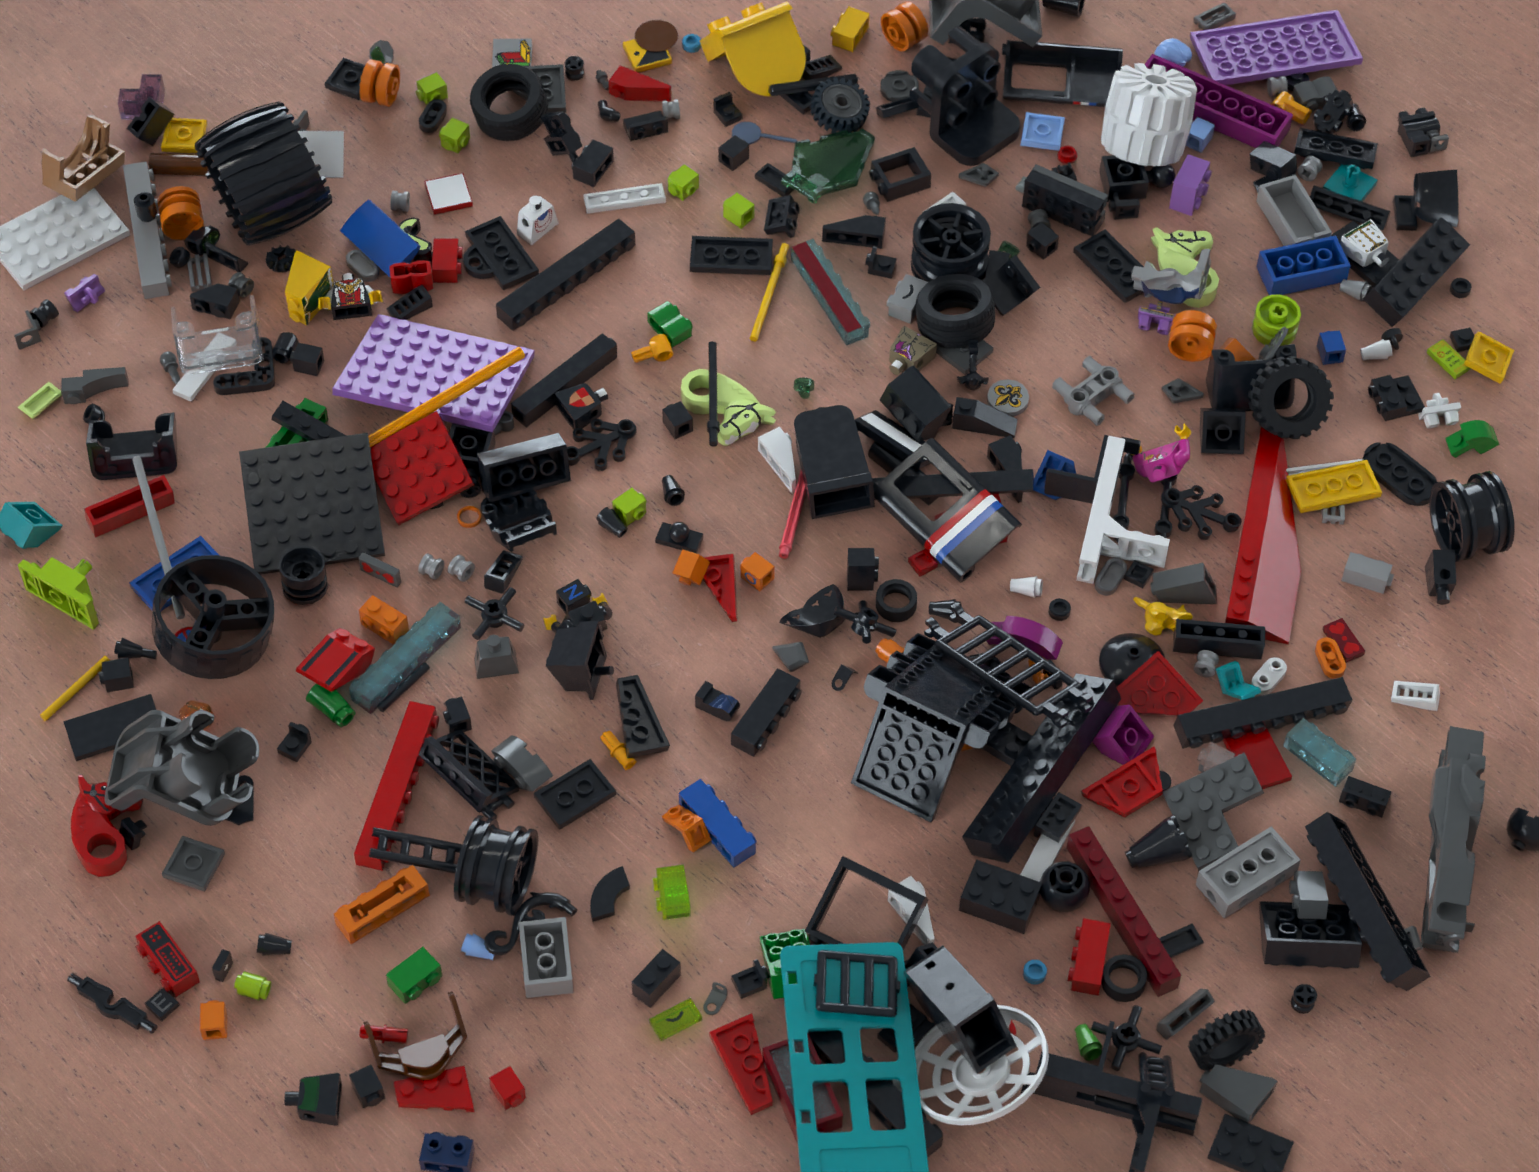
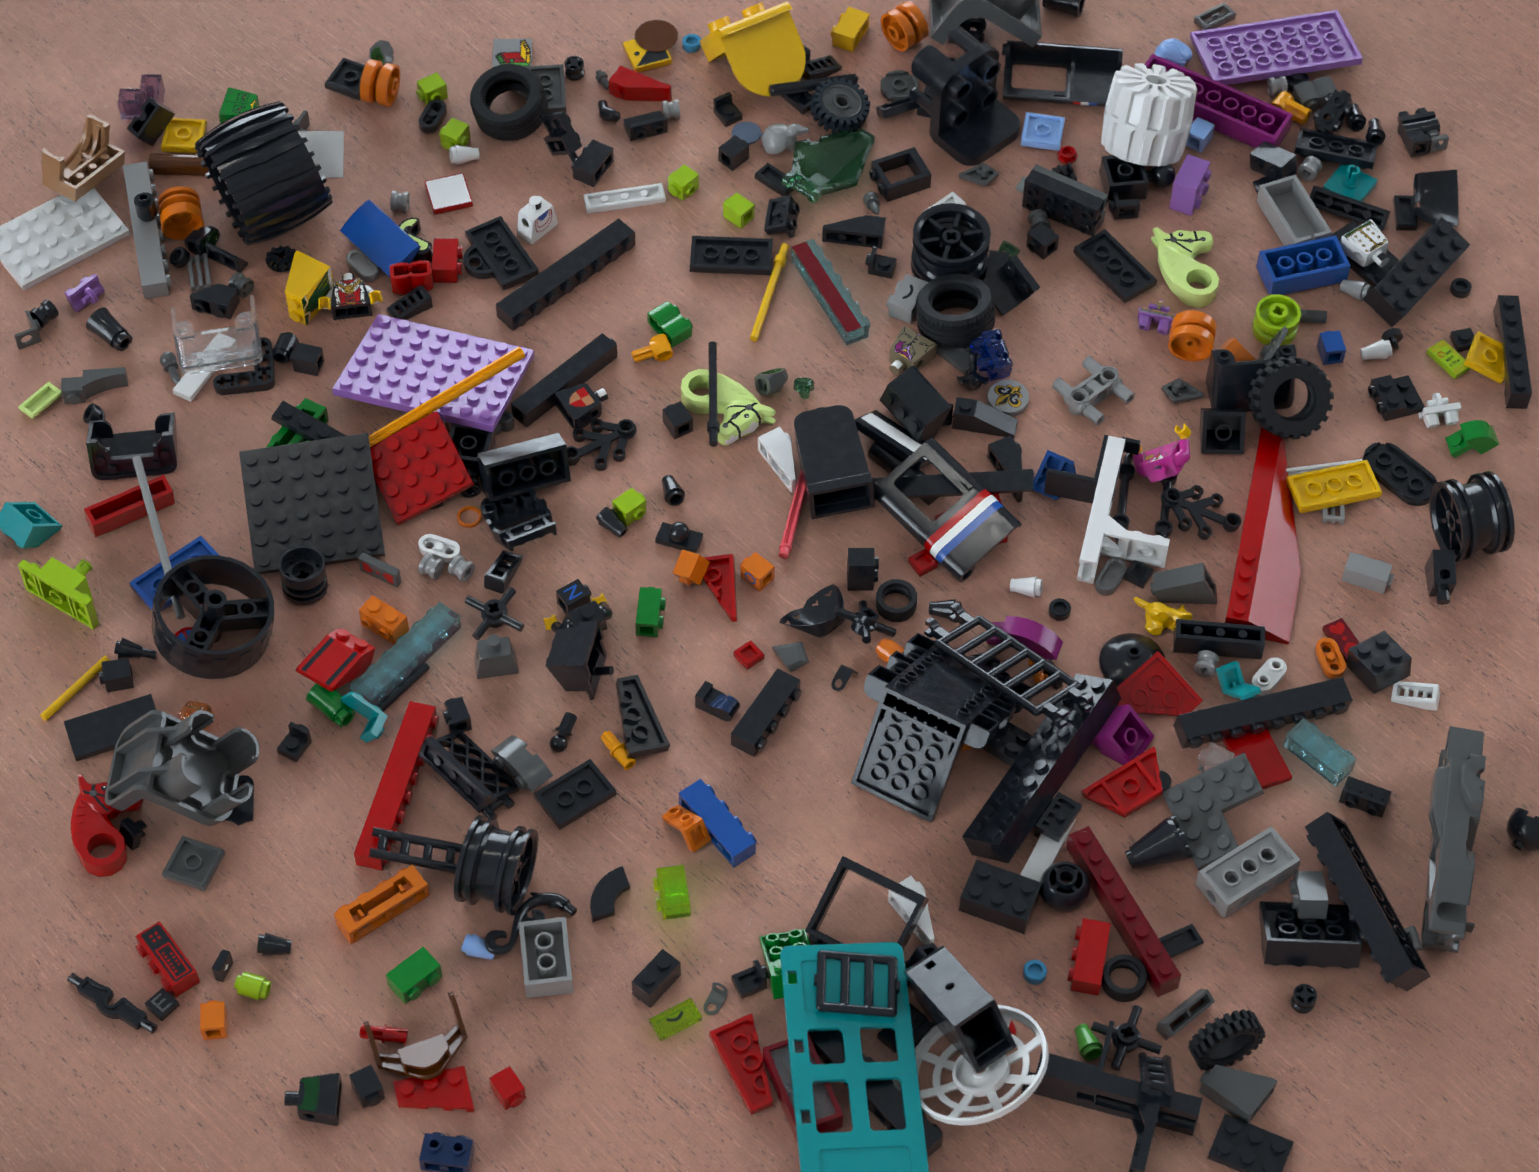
light grey hips [1131,249,1211,304] -> none
none -> black plant [86,307,132,352]
none -> green torso [219,87,259,124]
none -> teal bracket [341,691,388,743]
none -> white plate [418,534,461,563]
none -> white cone [449,145,479,165]
none -> black axle [550,712,577,752]
none -> green brick [635,587,666,637]
none -> red tile [733,640,764,670]
none -> dark grey rock [754,368,788,396]
none -> light grey hair [761,123,809,154]
none -> clear blue hips [970,329,1013,382]
none -> dark grey piece [1300,309,1327,323]
none -> black brick [1347,631,1412,694]
none -> black cone [1366,118,1386,146]
none -> black arch [1493,295,1532,409]

